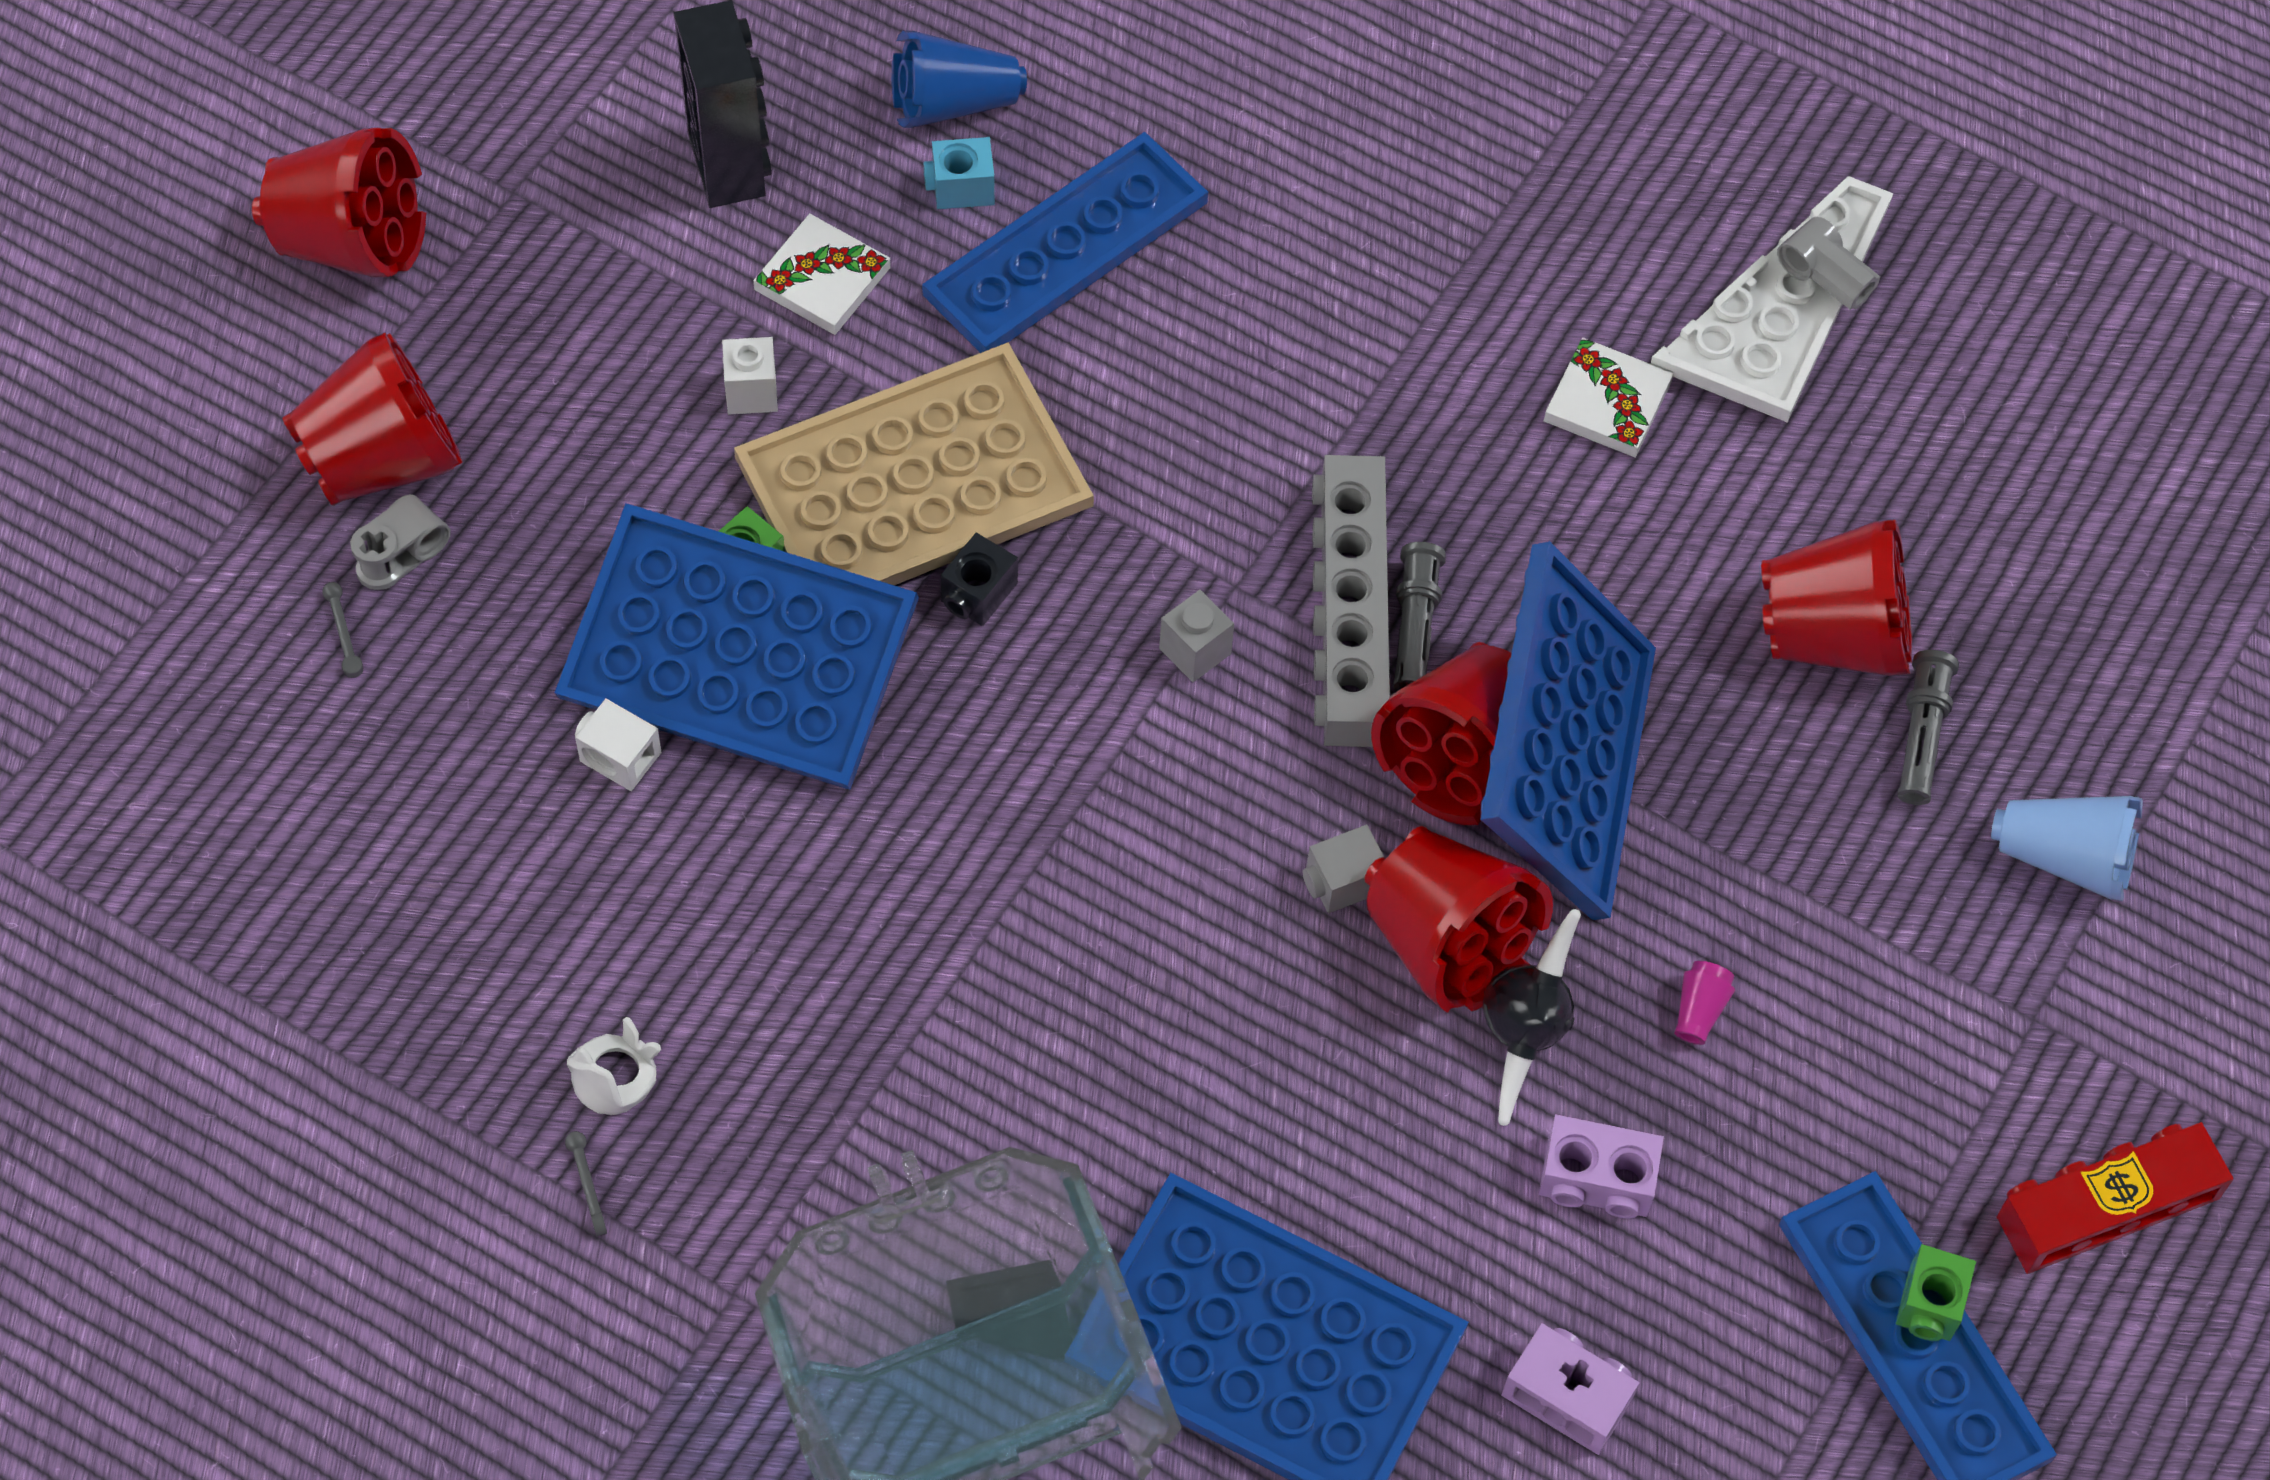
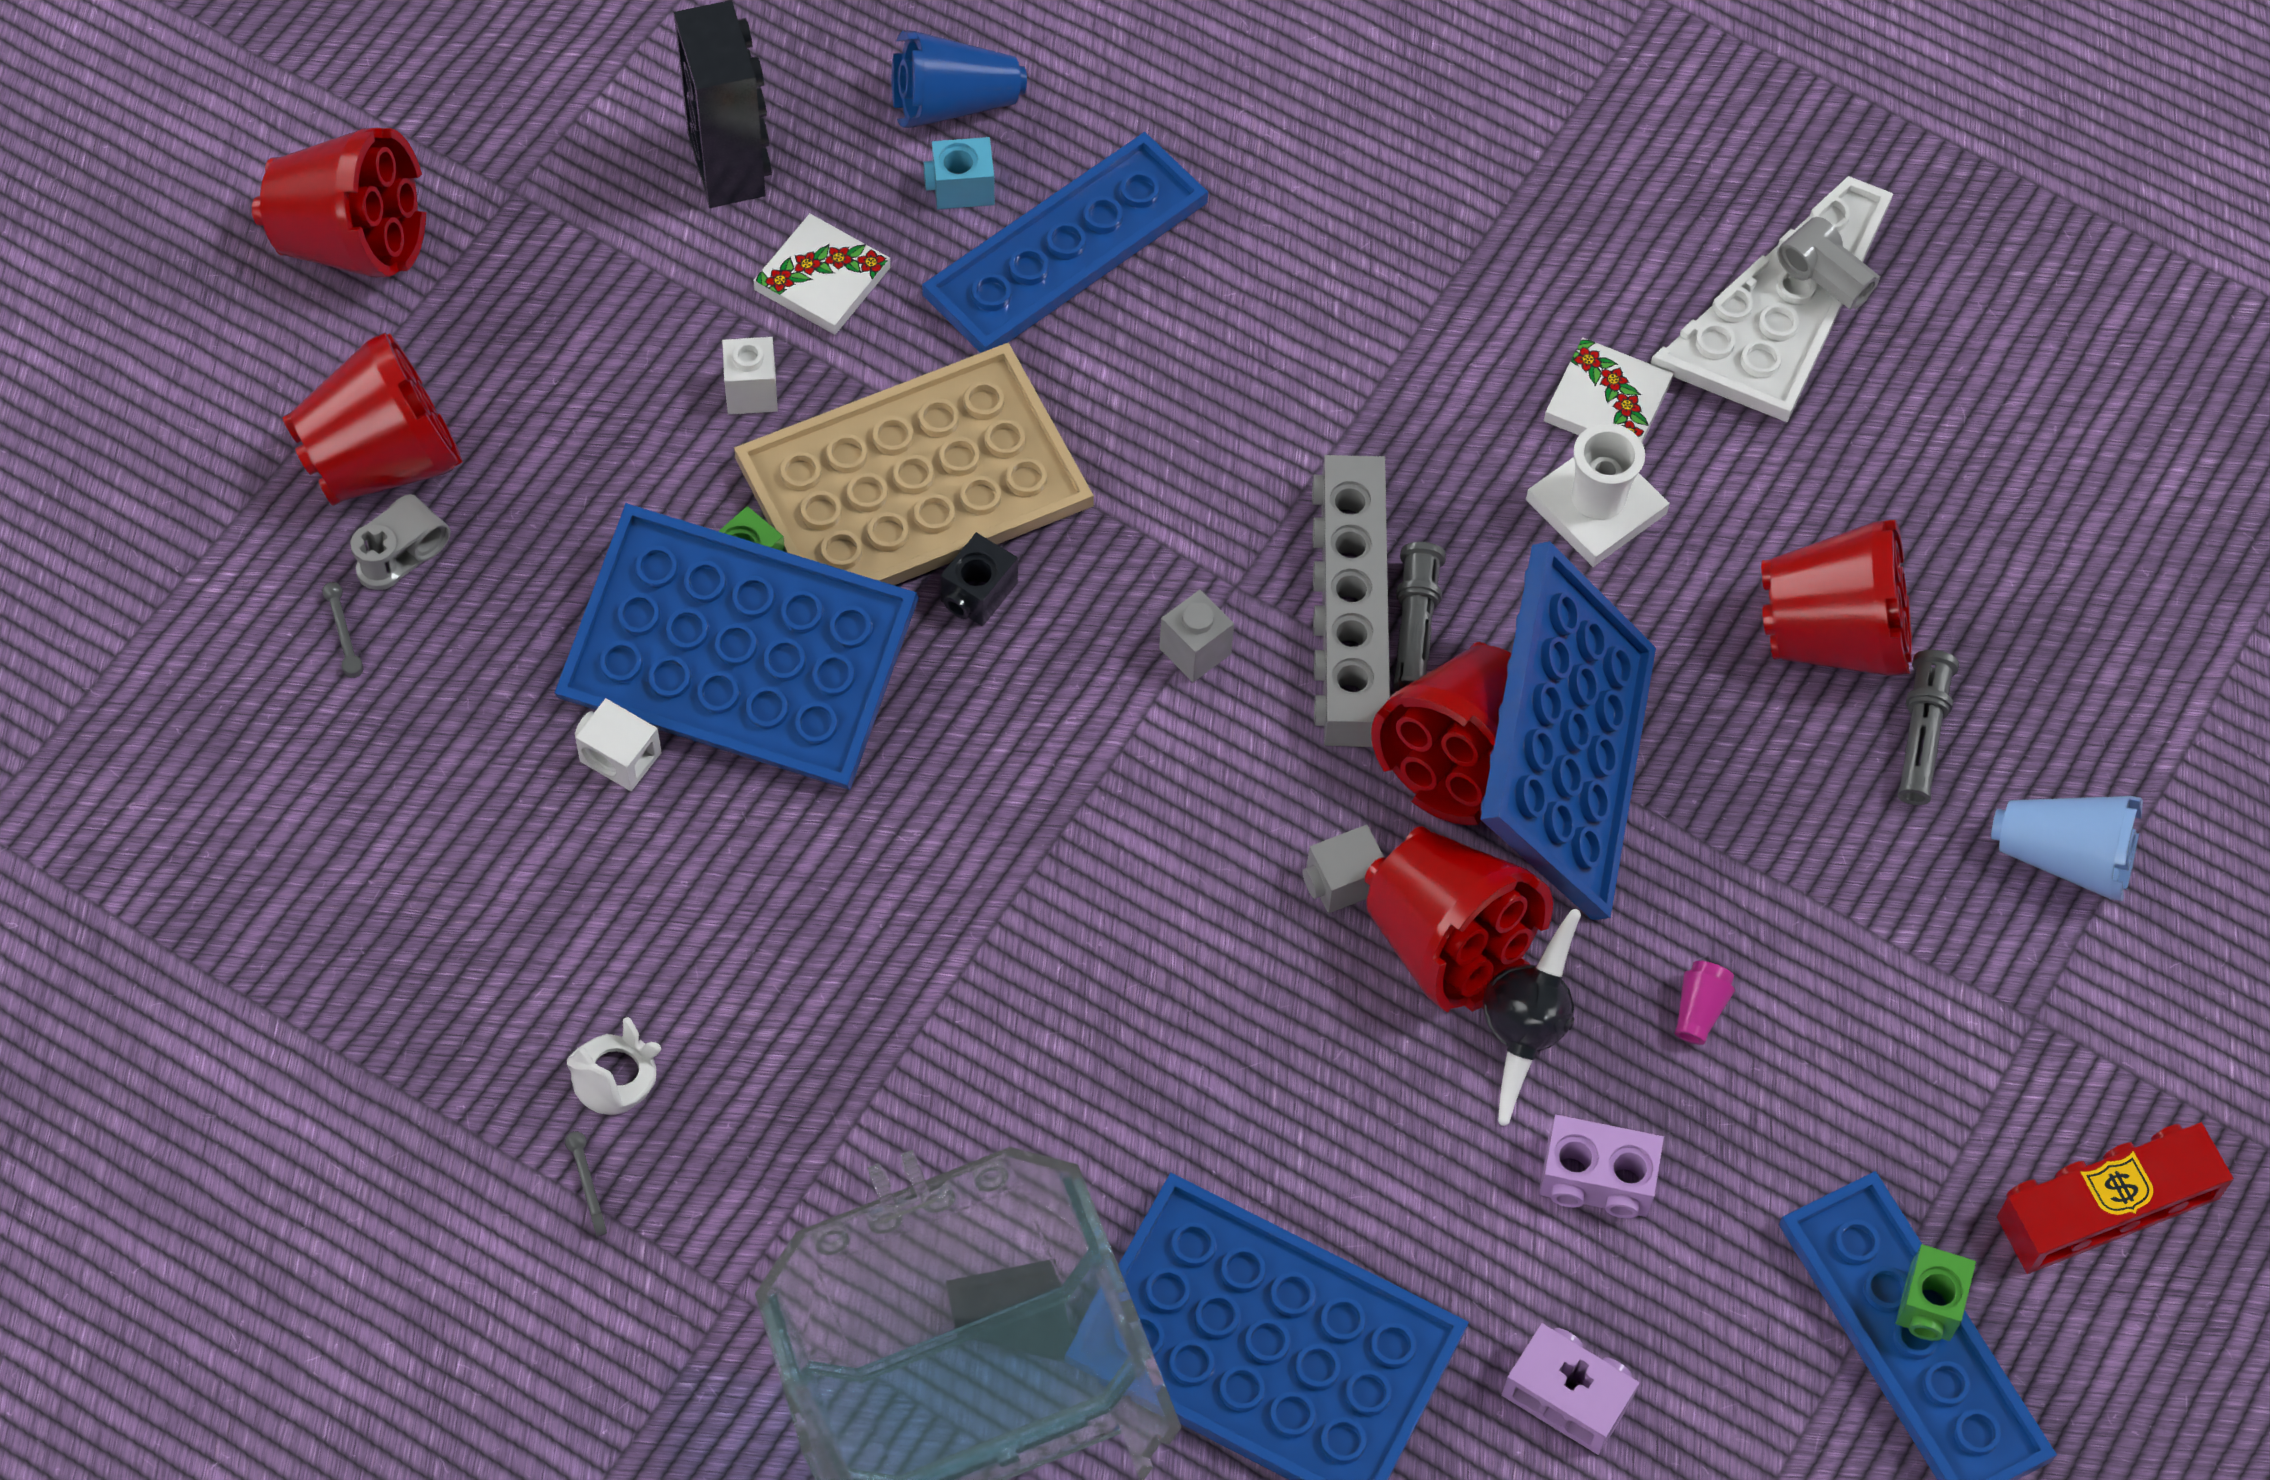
none -> white plant [1526,423,1670,567]

